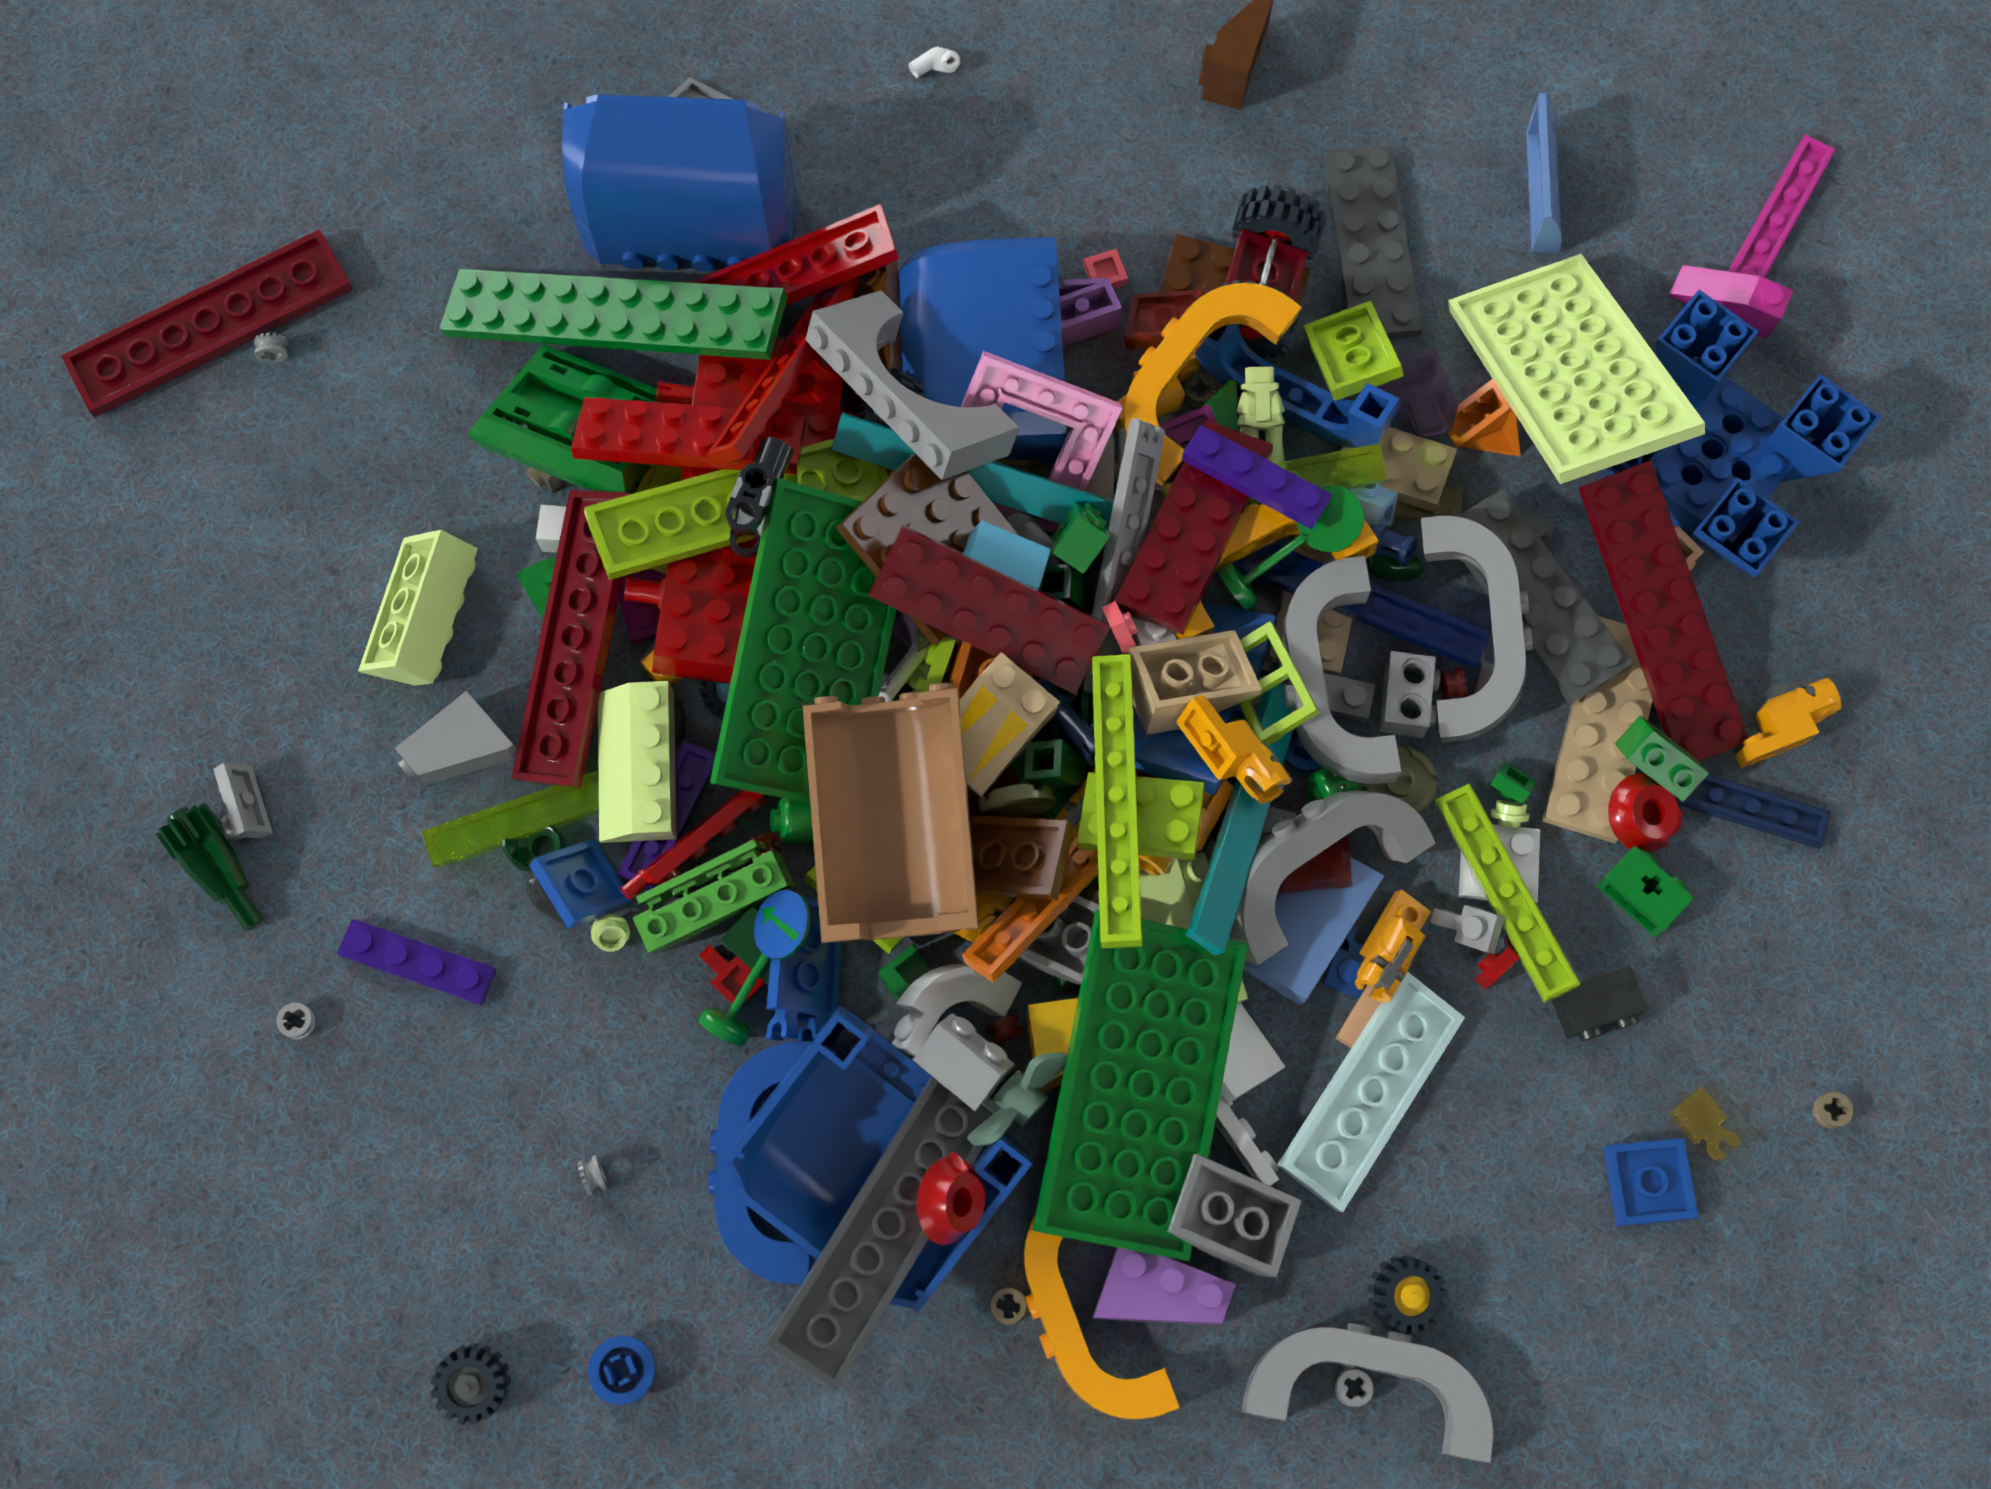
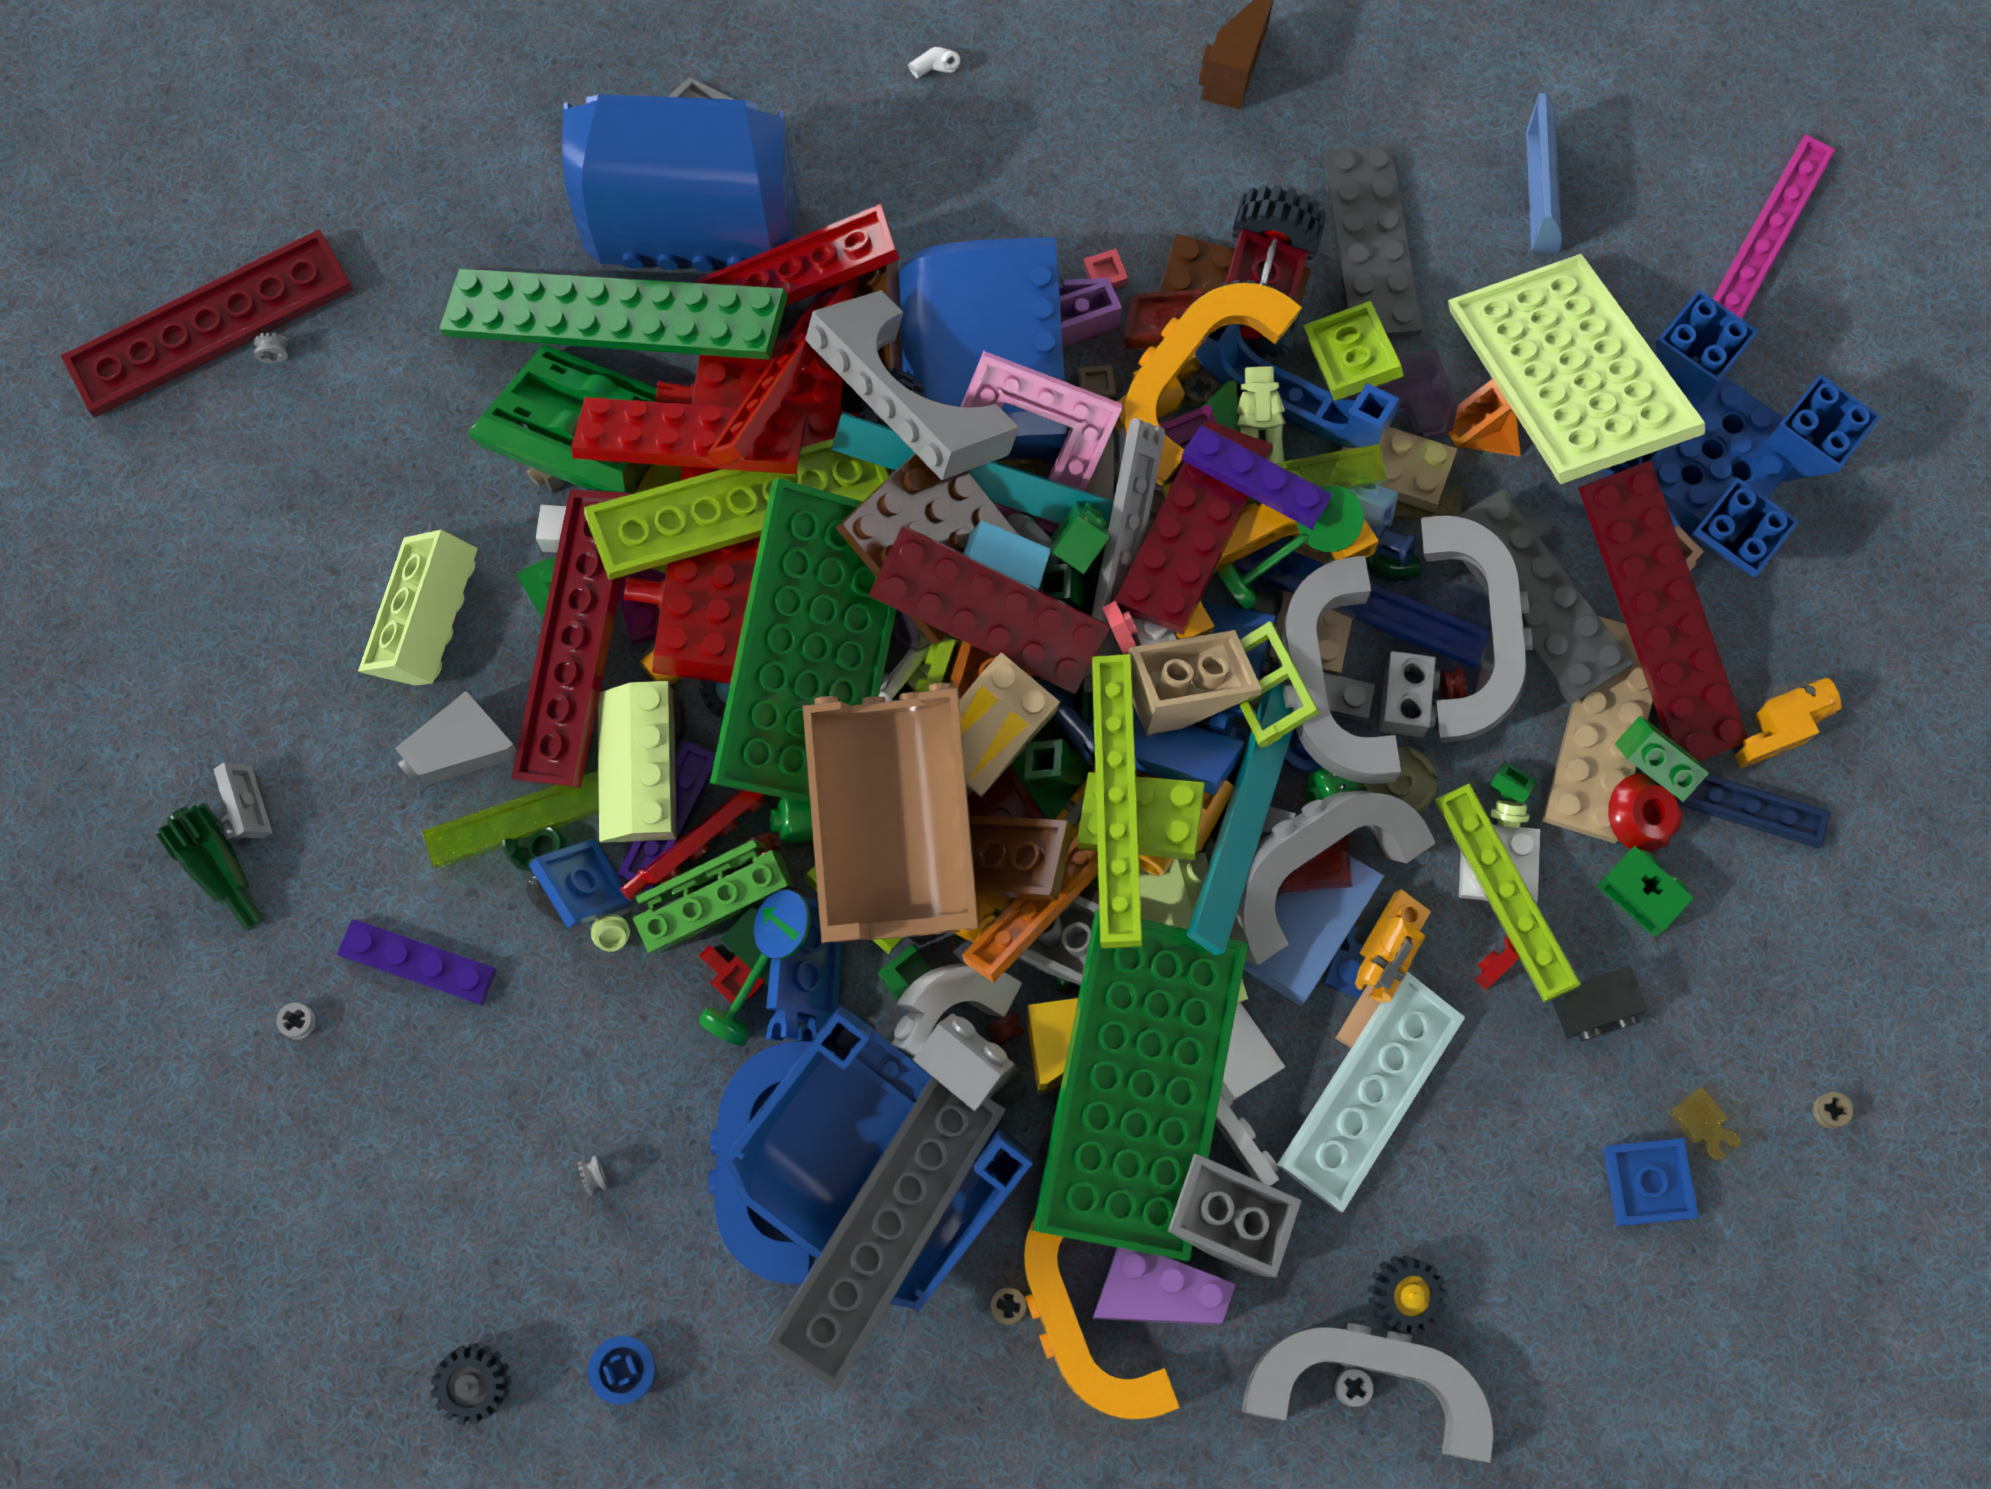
black connector [725,437,794,558] -> none
red piece [917,1152,986,1245] -> none
sand green piece [967,1052,1068,1146] -> none
olive tile [979,784,1056,818] -> none
light orange plate [1176,695,1292,804] -> none
light grey plate [1430,905,1505,954] -> none
dark pink slope [1668,265,1794,339] -> none
none -> dark tan tile [1077,364,1117,401]

